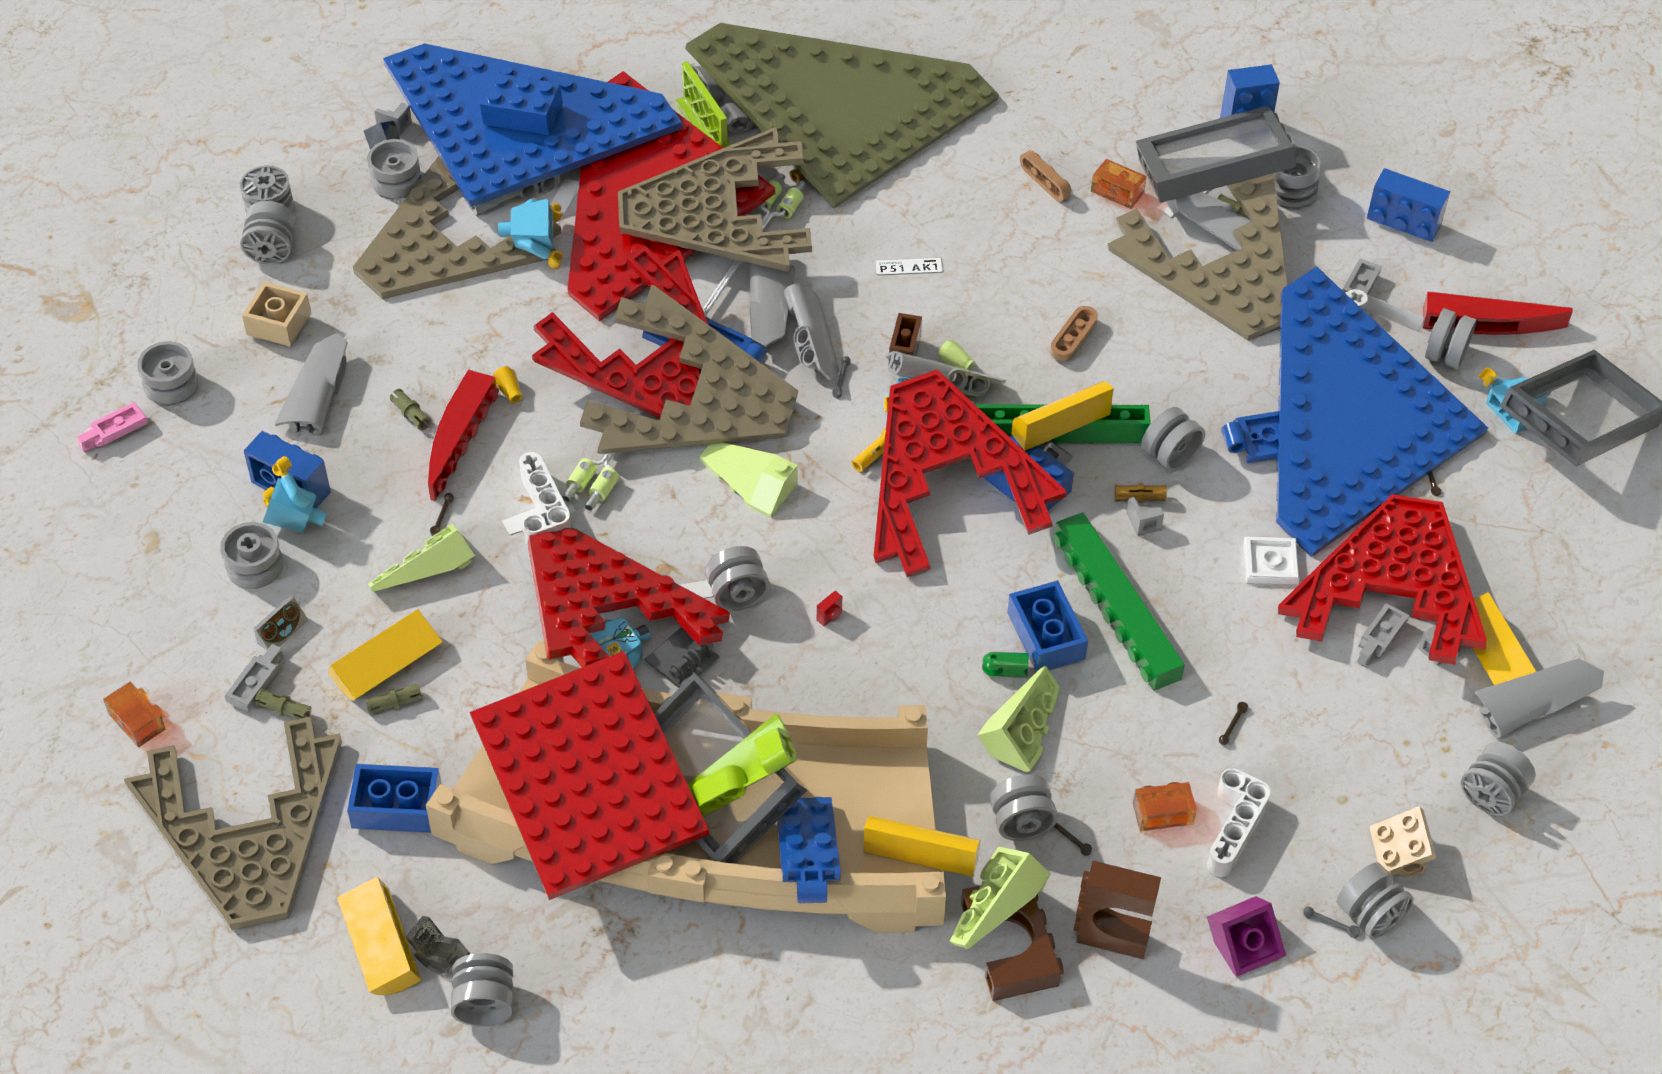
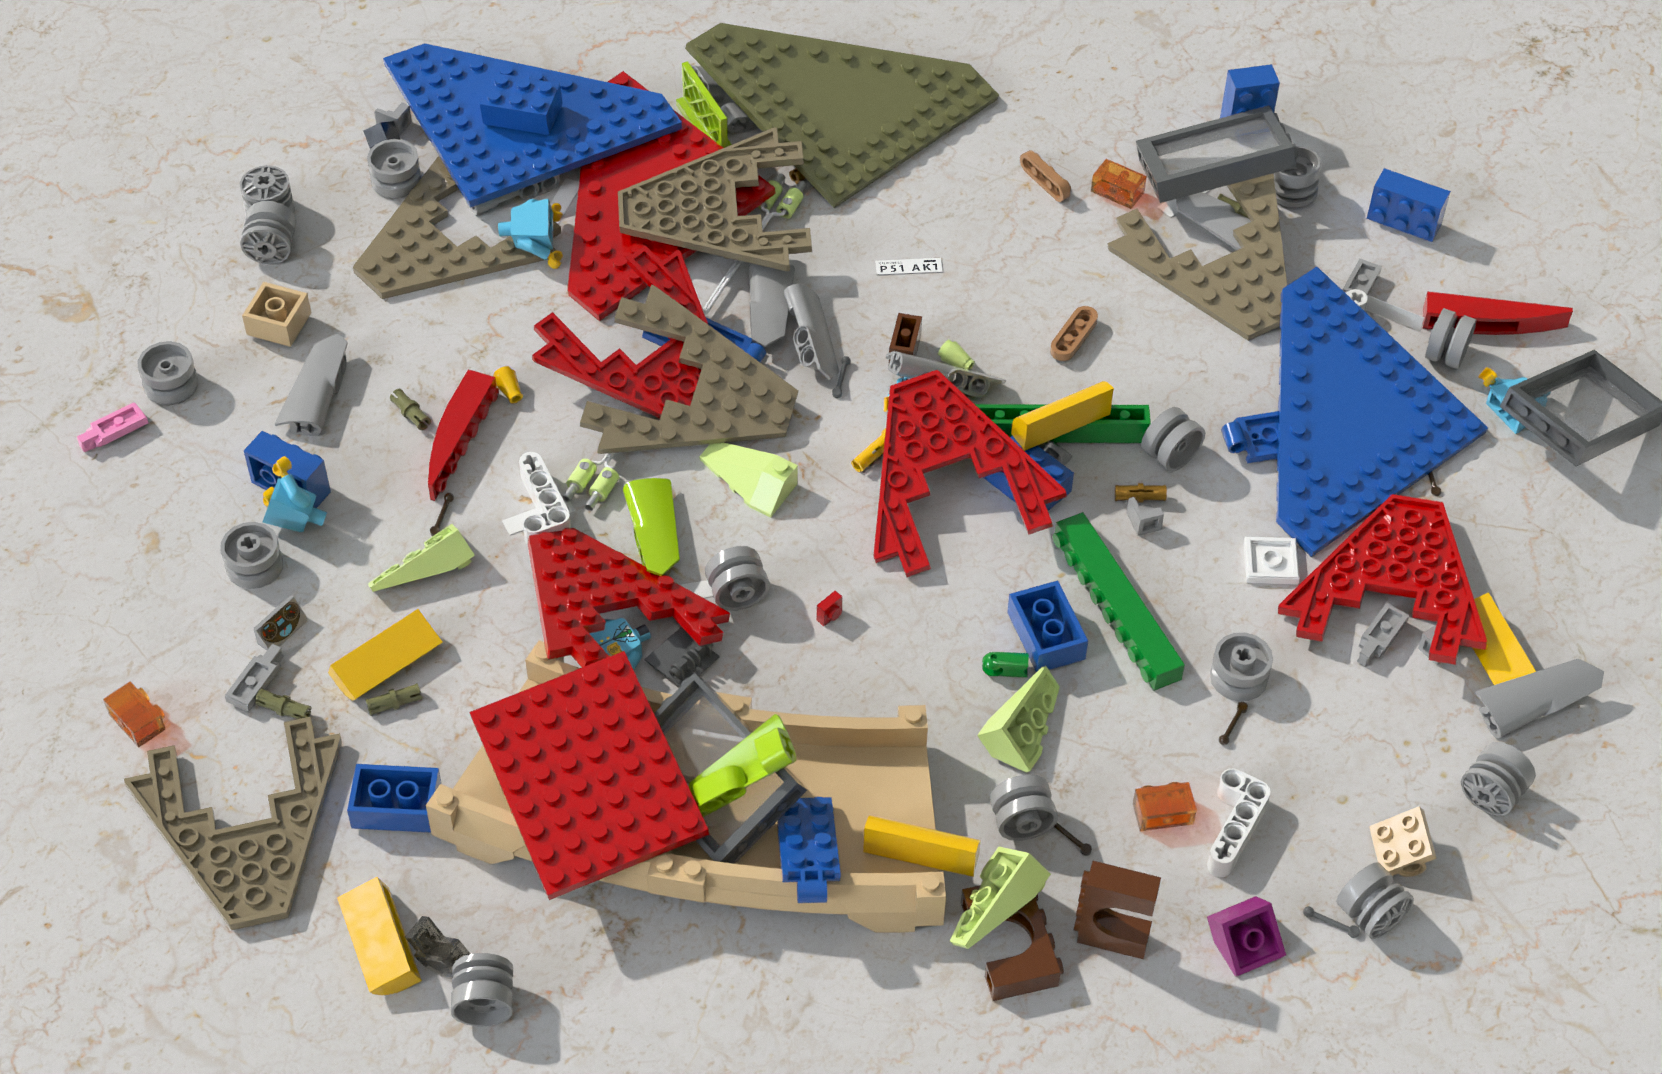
none -> lime panel [623,478,680,576]
none -> light grey wheel [1210,632,1273,701]

